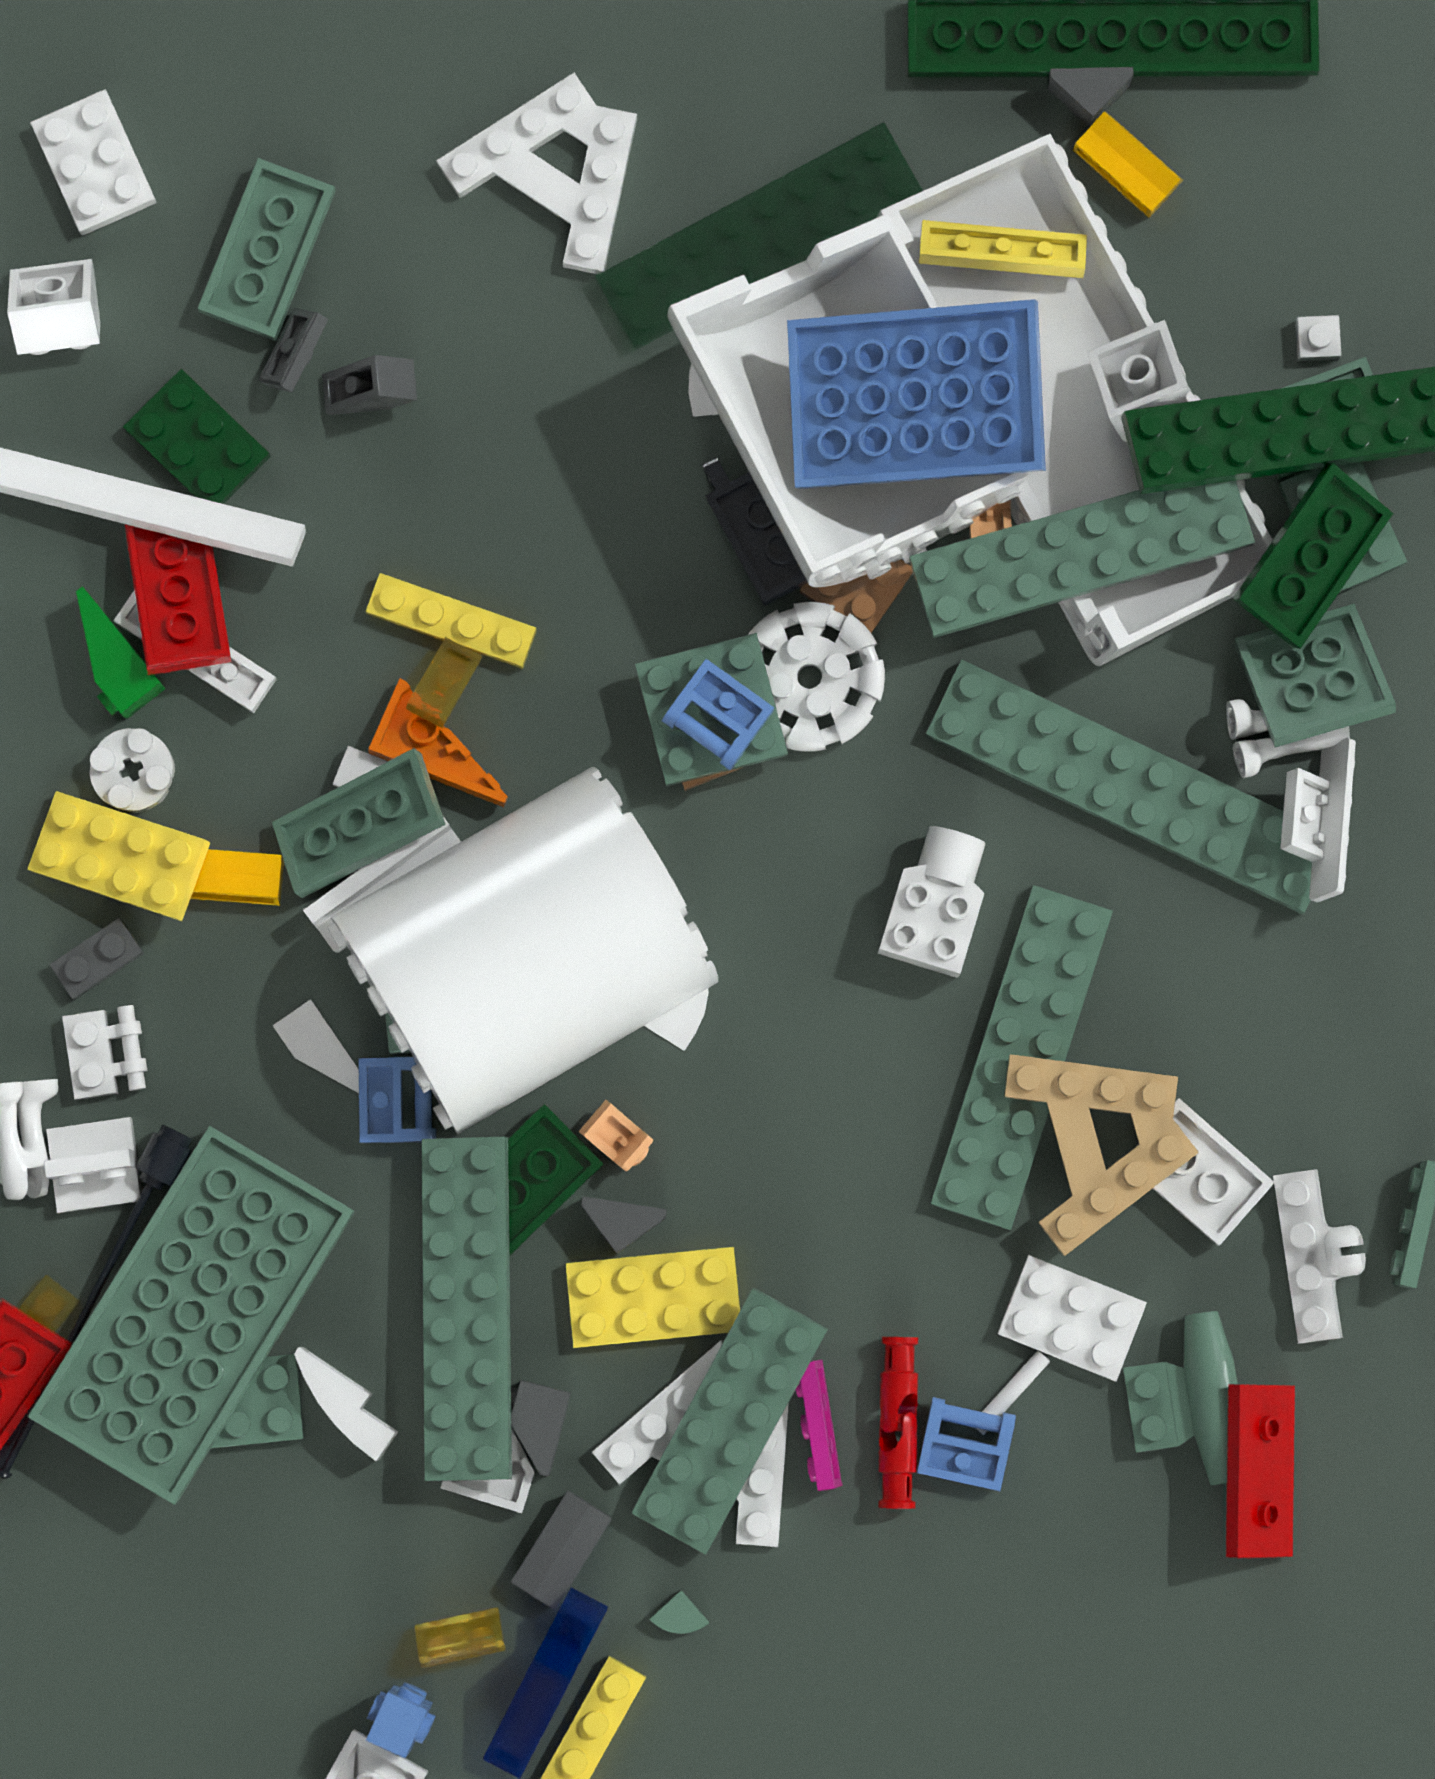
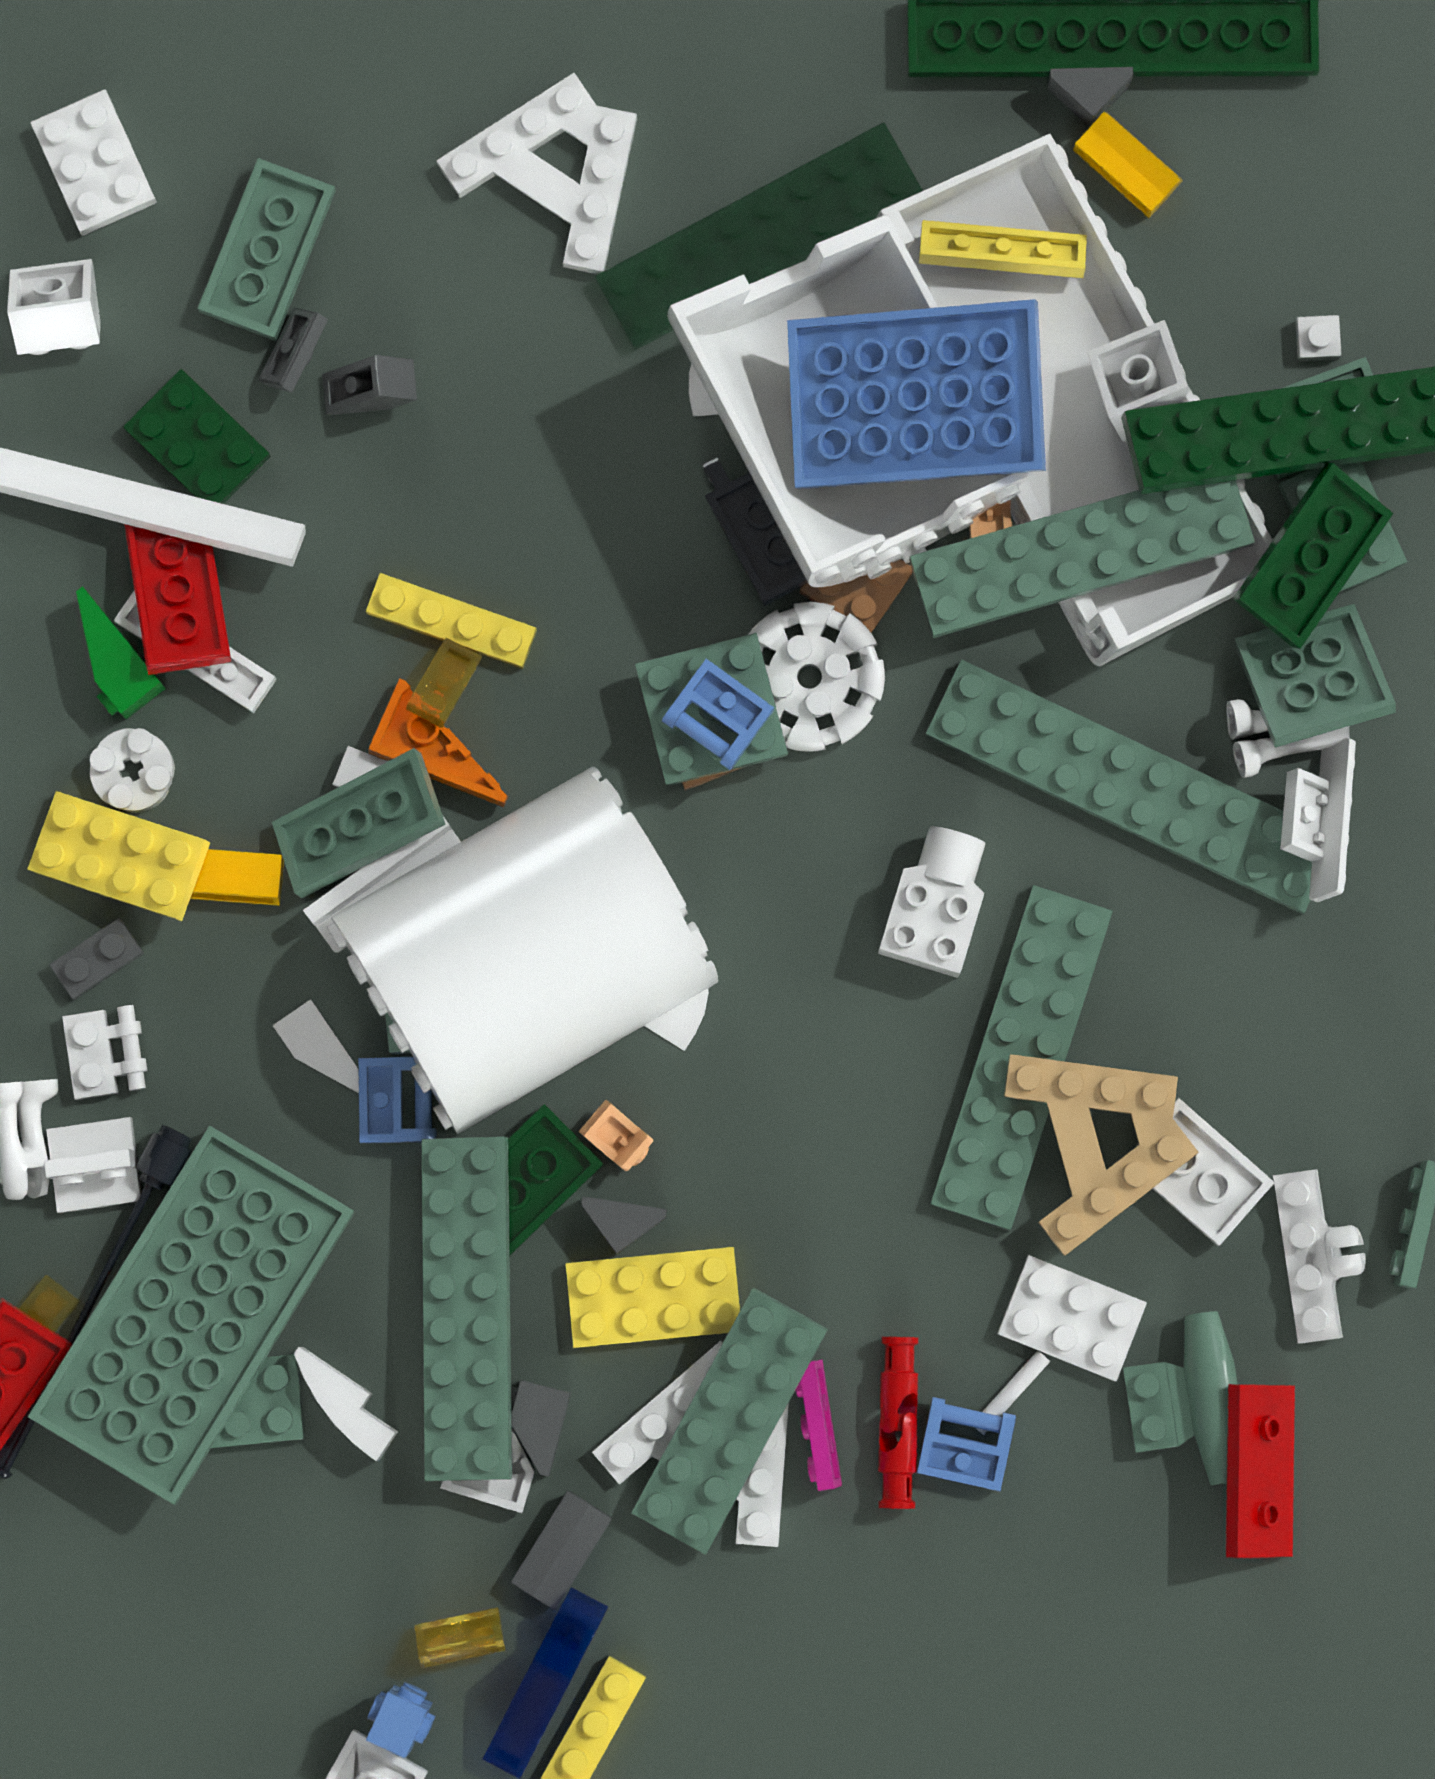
sand green tile [650,1590,710,1634] -> none

